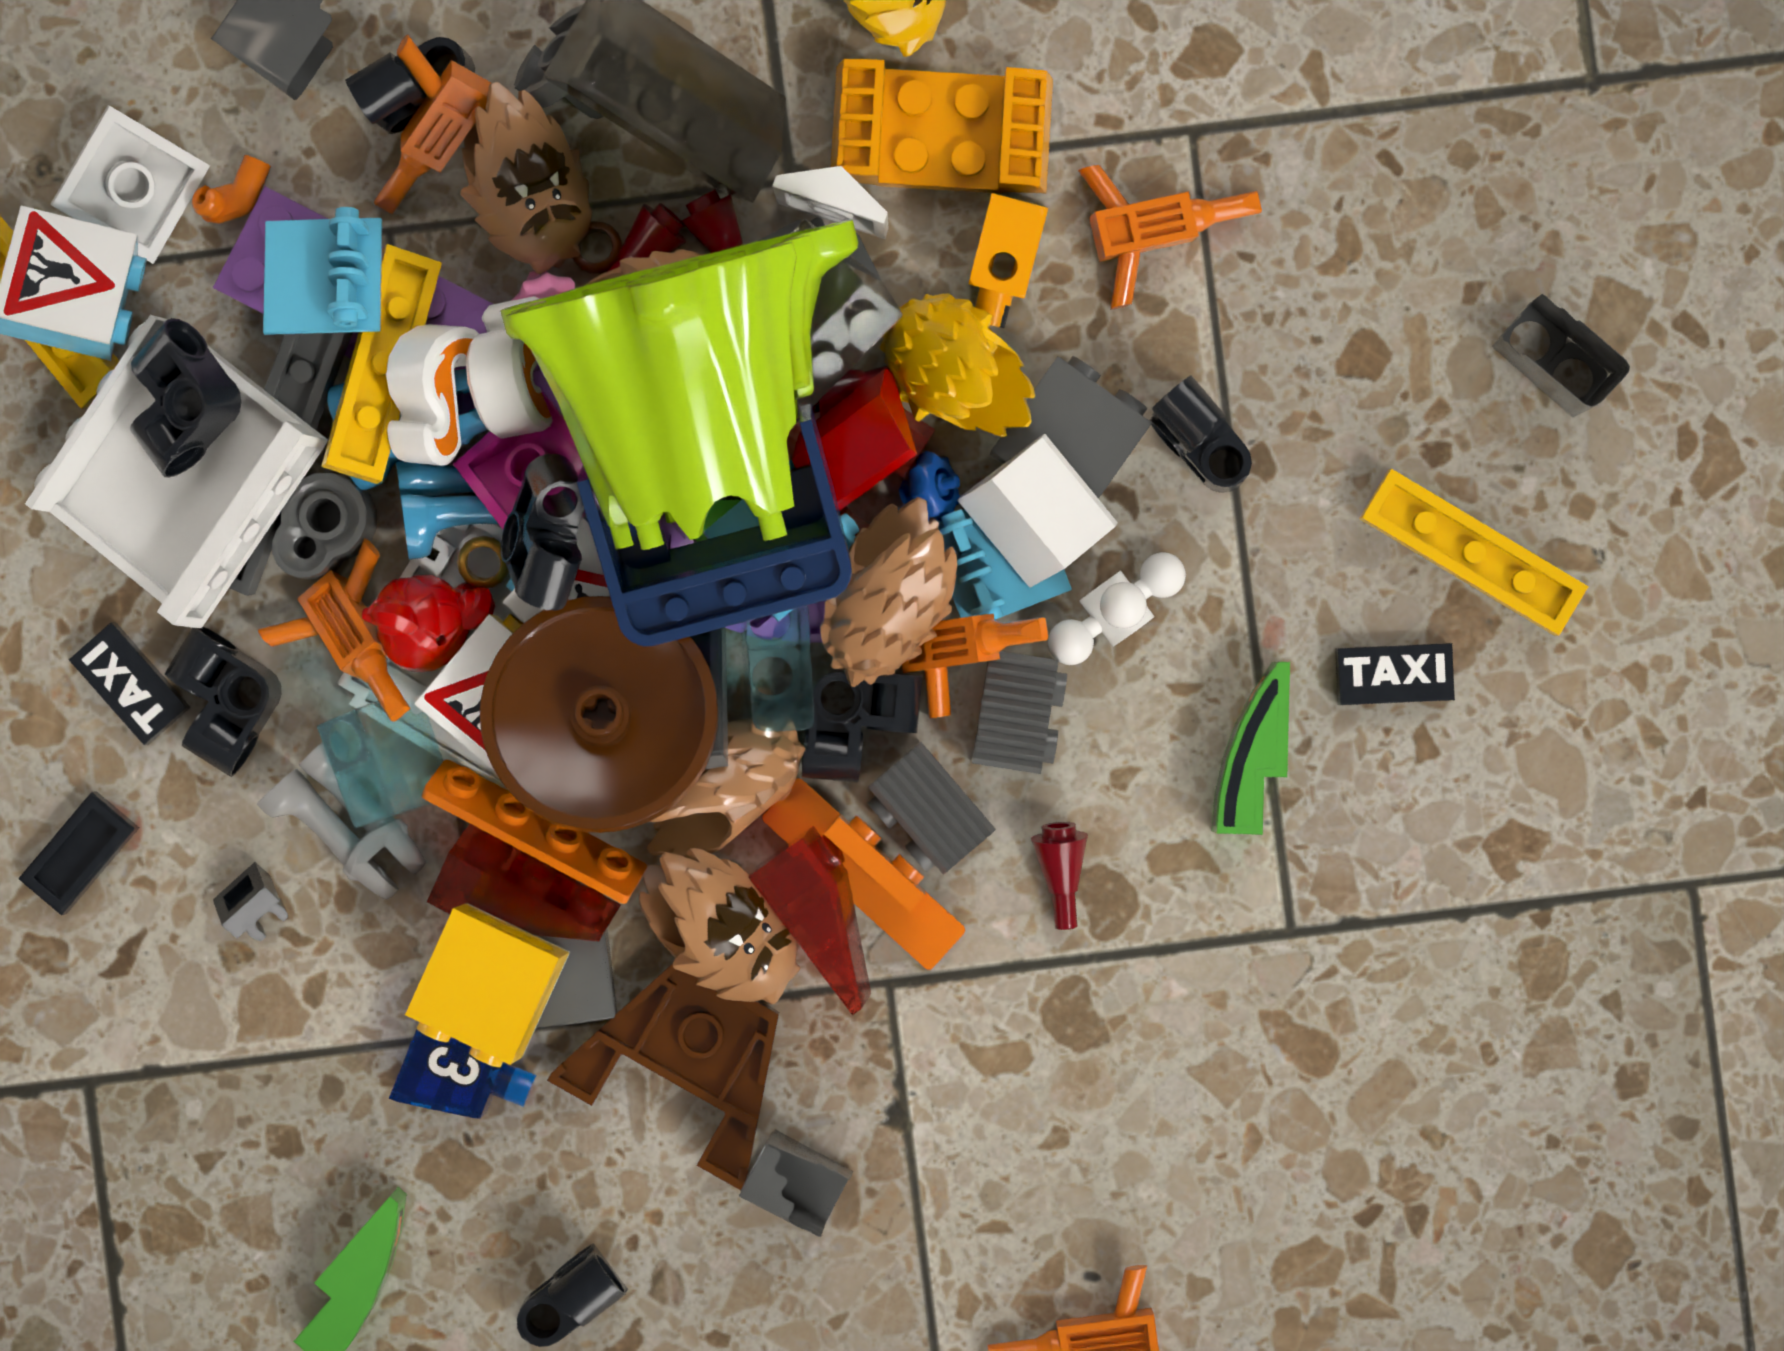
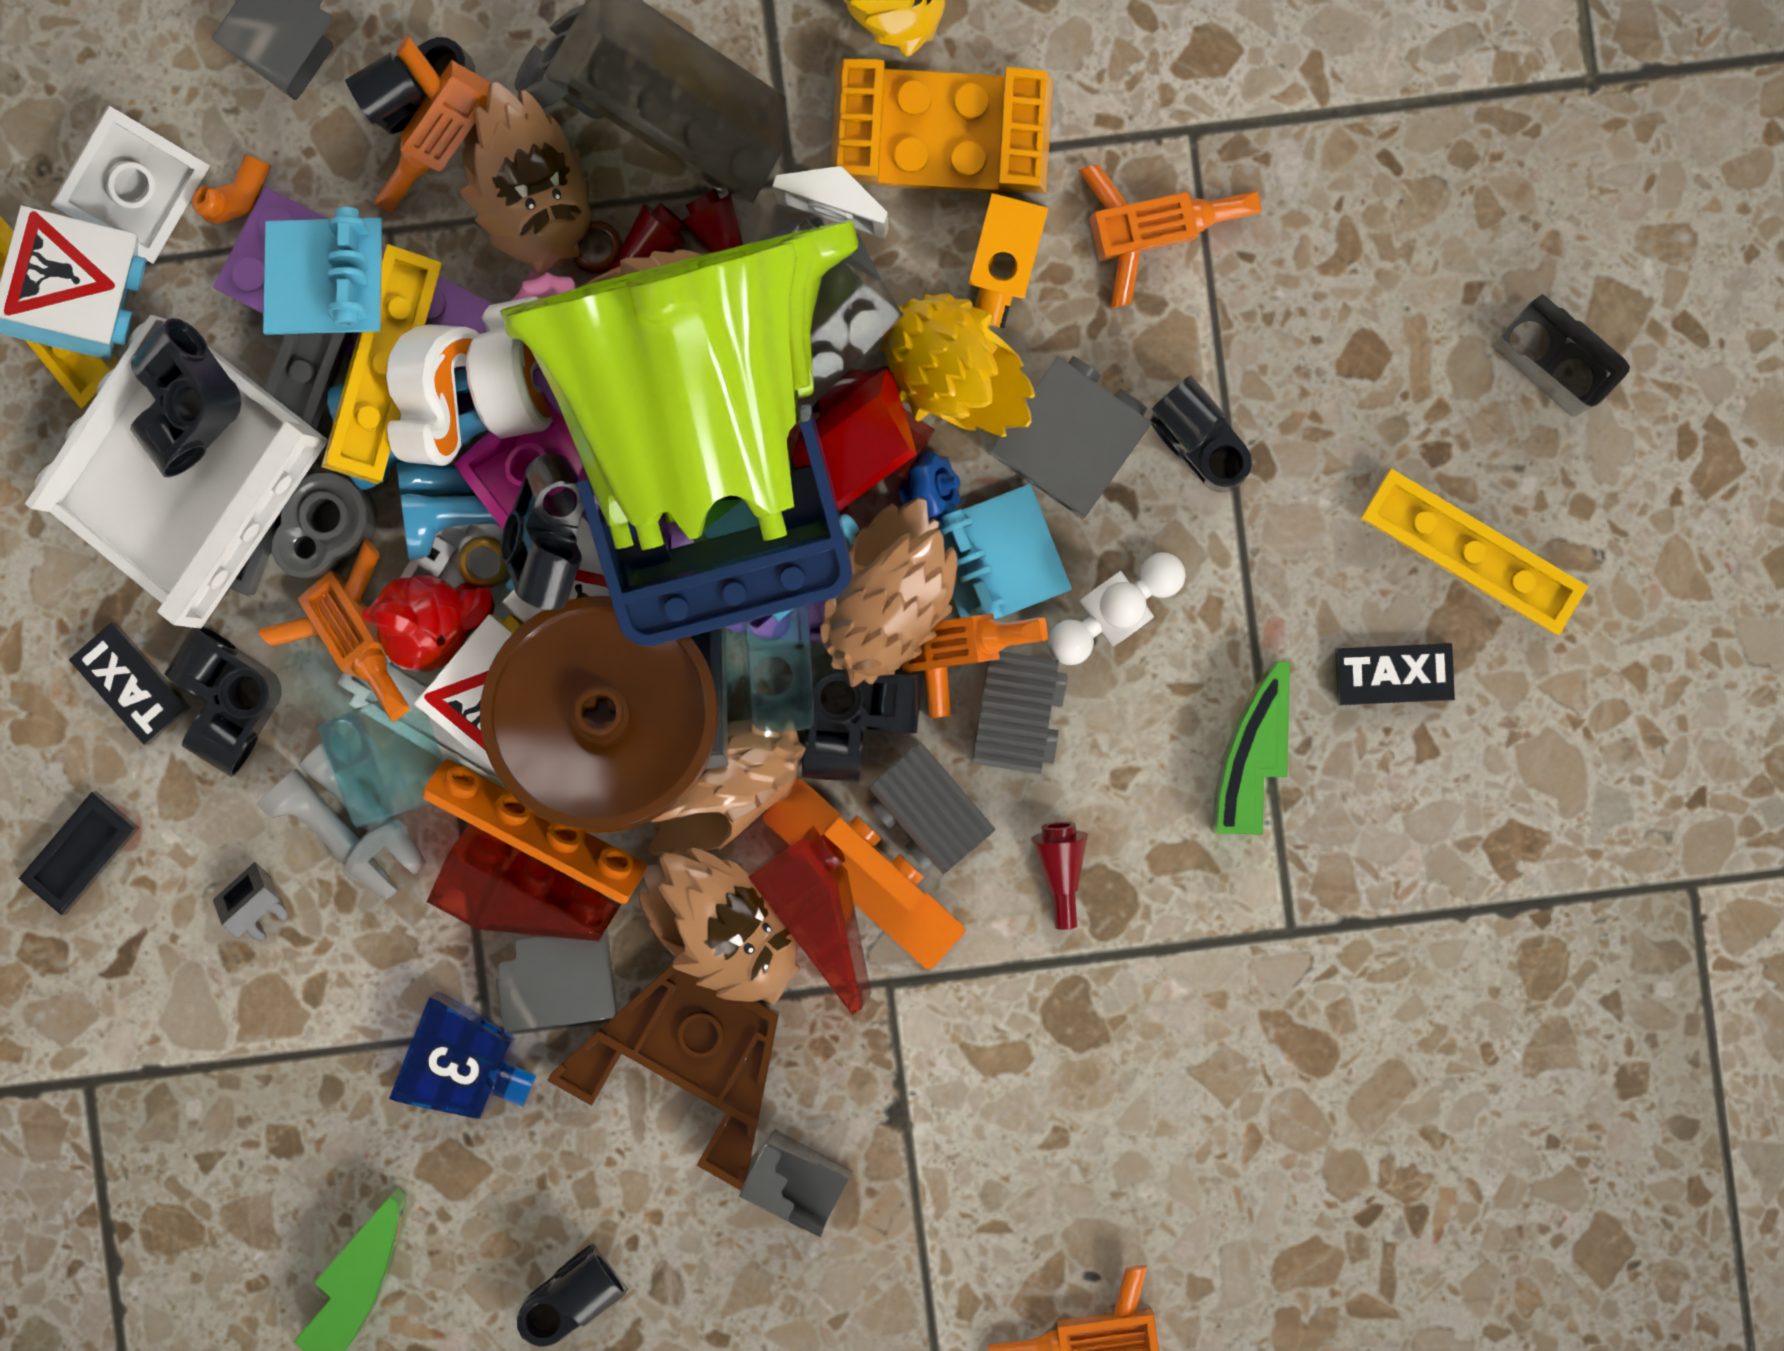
yellow piece [405,903,570,1067] -> none
white slope [957,434,1118,588] -> none

